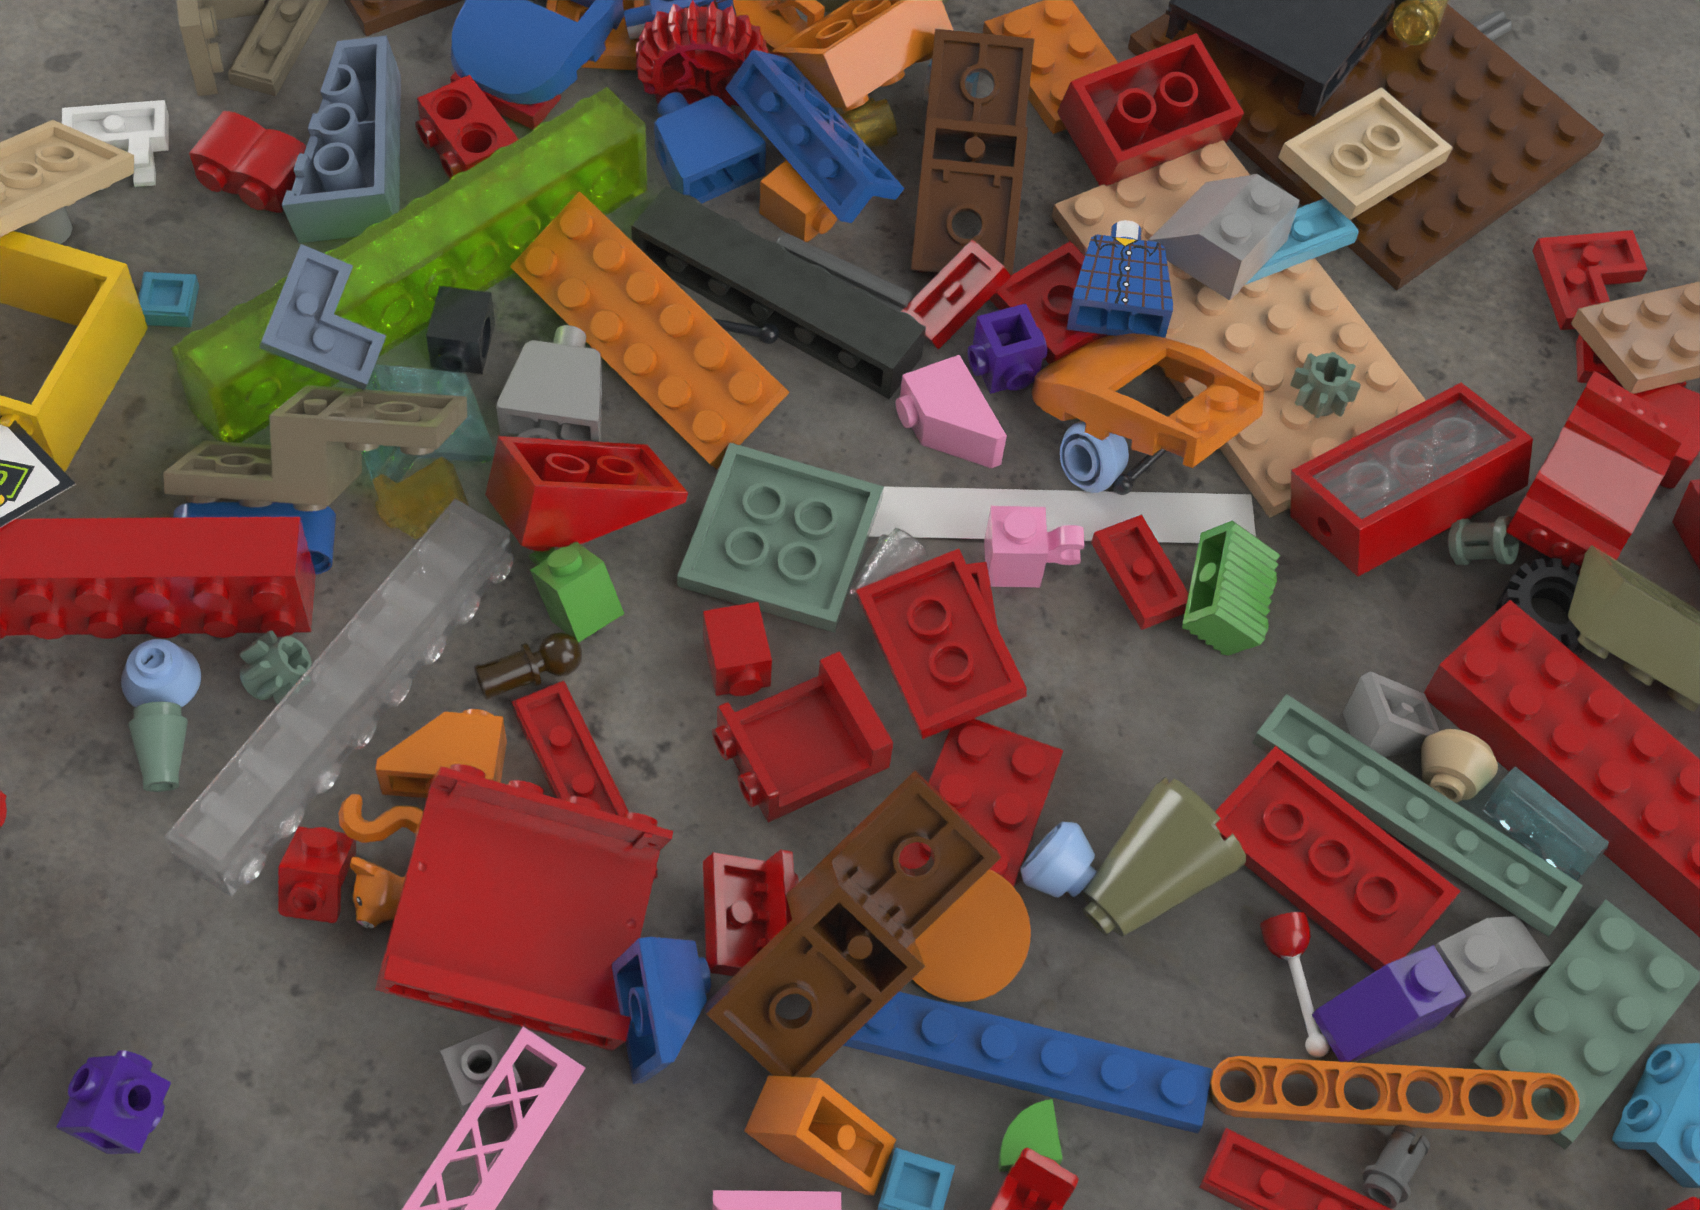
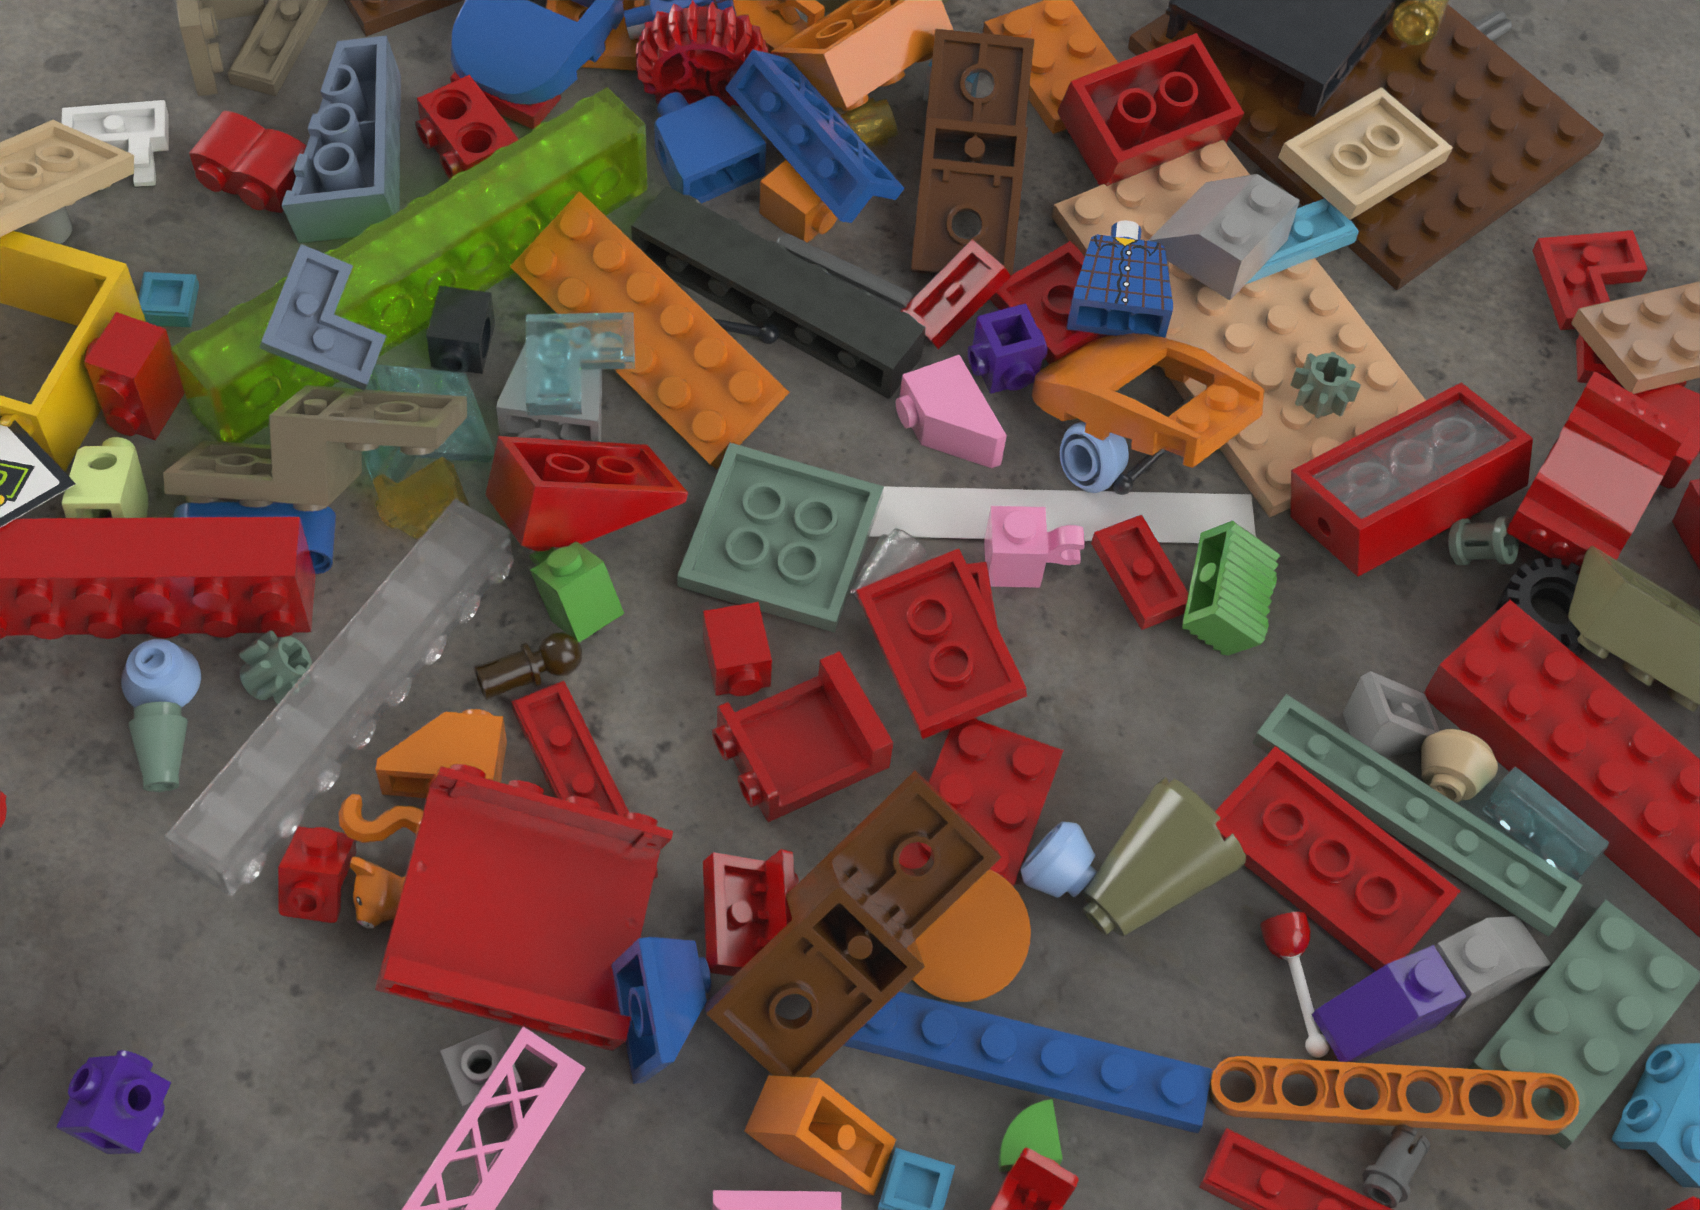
none -> yellowish green torso [62,437,148,518]
none -> red brick [84,312,186,441]
none -> clear light blue plate [526,312,635,416]

